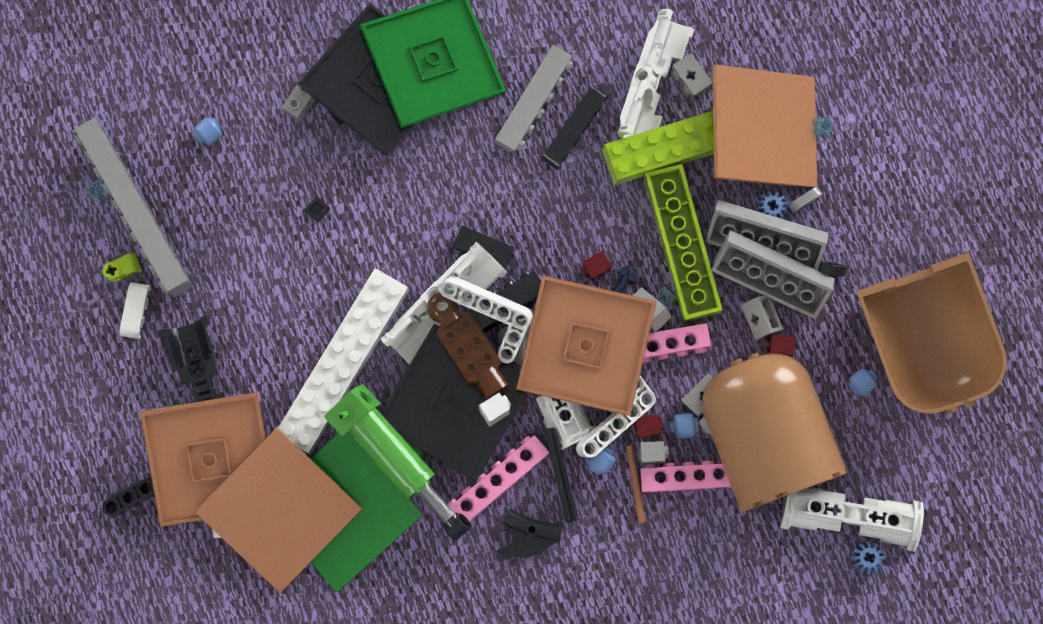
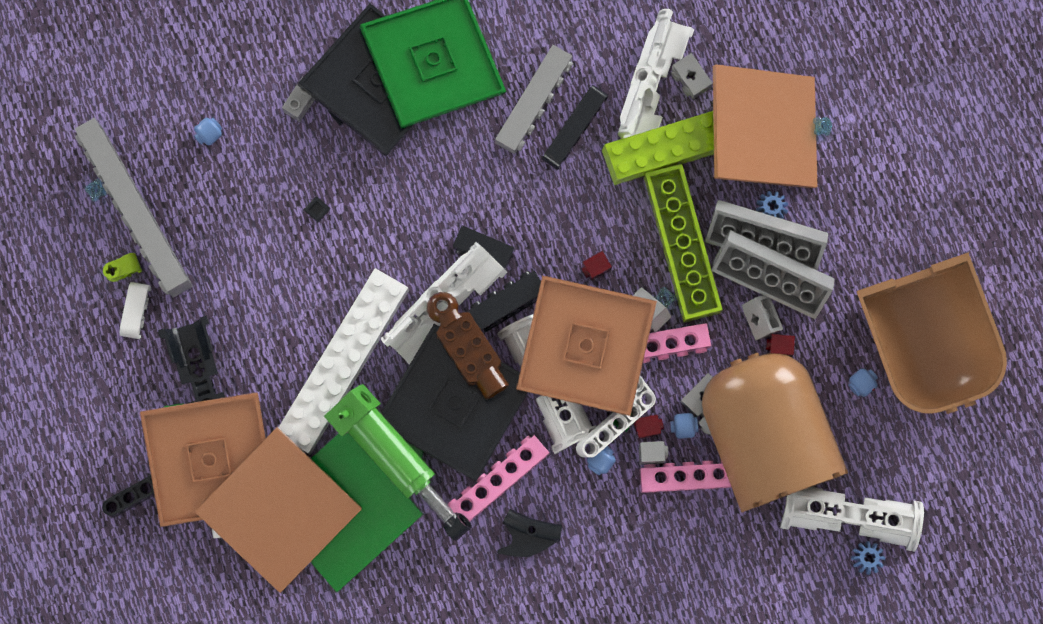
white beam [440,276,532,363] -> none
white brick [479,393,511,427] -> none
black axle [545,427,577,523] -> none
dark blue bar [613,265,637,293] -> none
nougat bar [626,445,646,523] -> none
light grey beam [788,187,823,214] -> none
black beam [818,261,848,277] -> none

